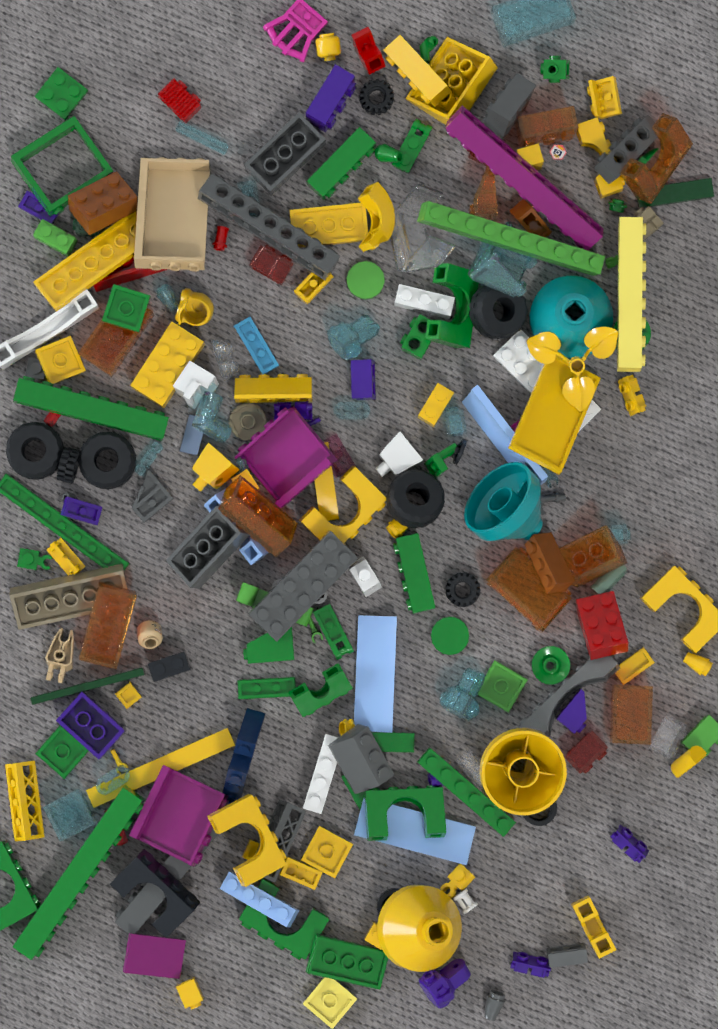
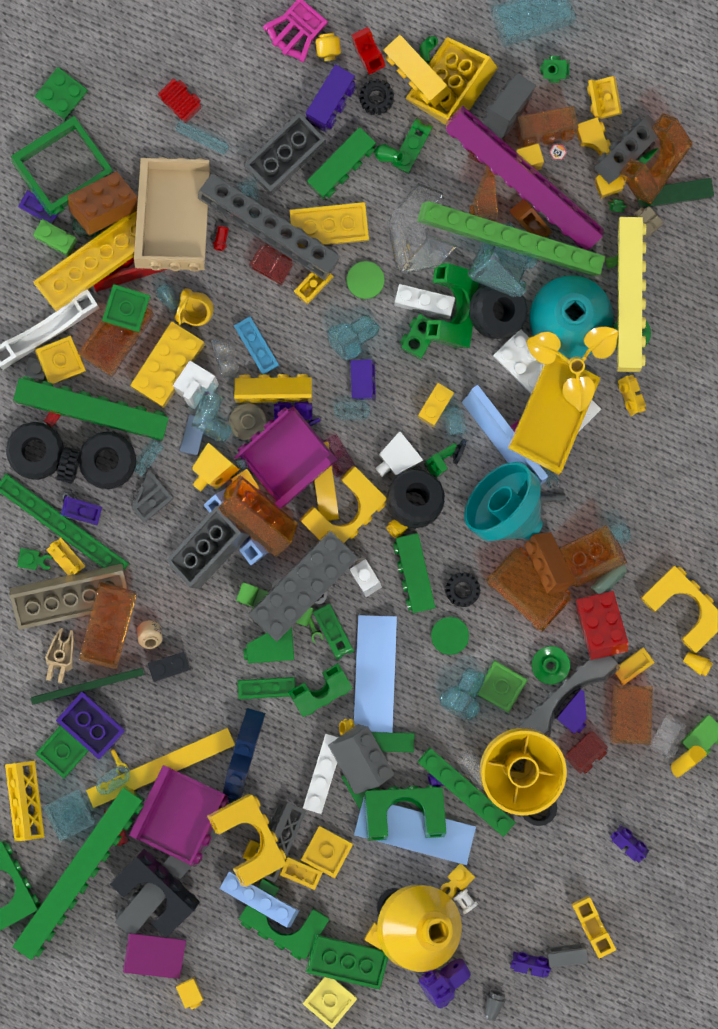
yellow tile [115,682,142,709] -> none
yellow arch [358,182,395,252] -> none

